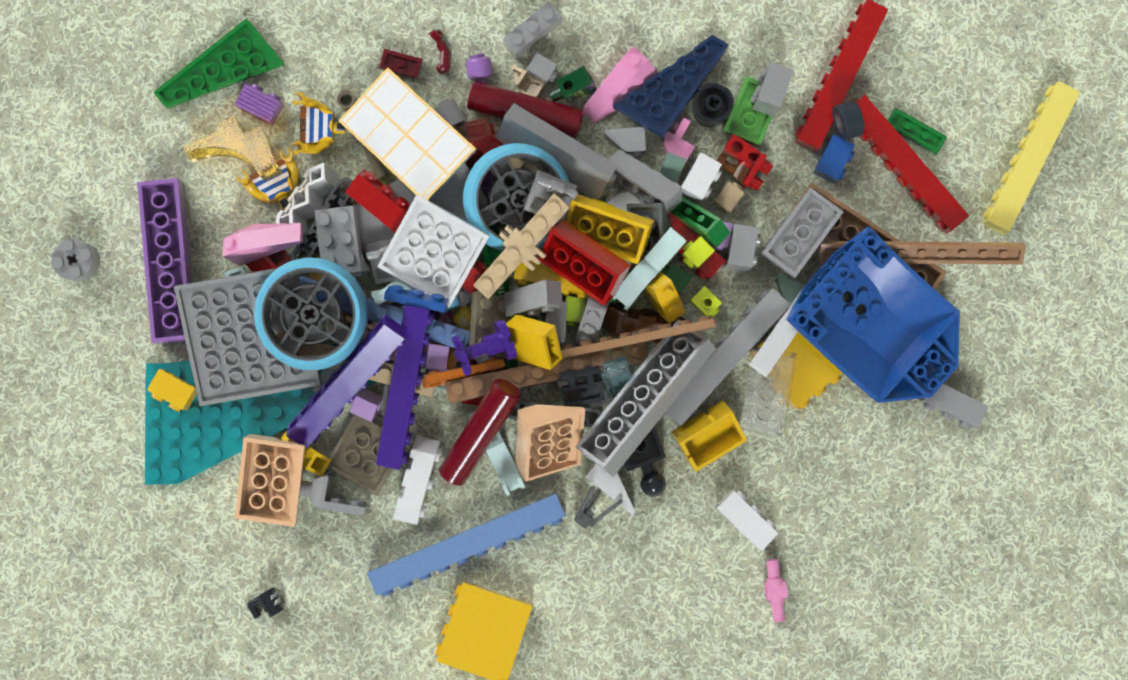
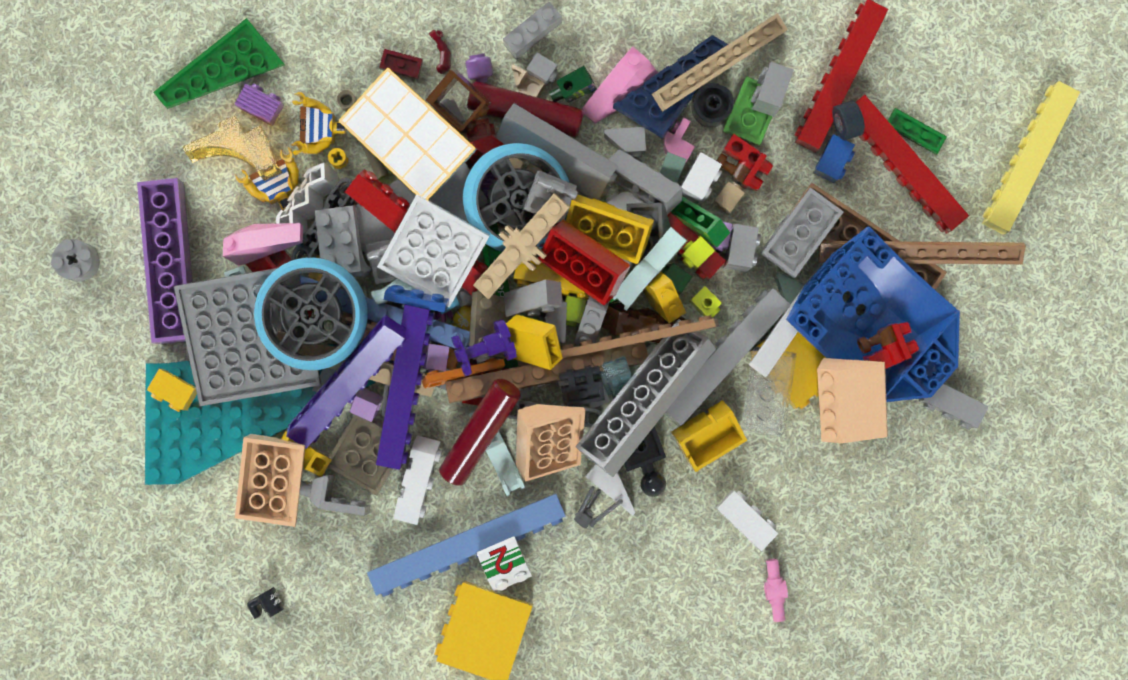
none -> yellow bush [328,148,349,169]
none -> reddish brown window [426,69,492,133]
none -> white slope [476,536,532,592]
none -> tan plate [652,13,788,112]
none -> light nougat slope [817,358,888,443]
none -> red hips [857,322,919,369]

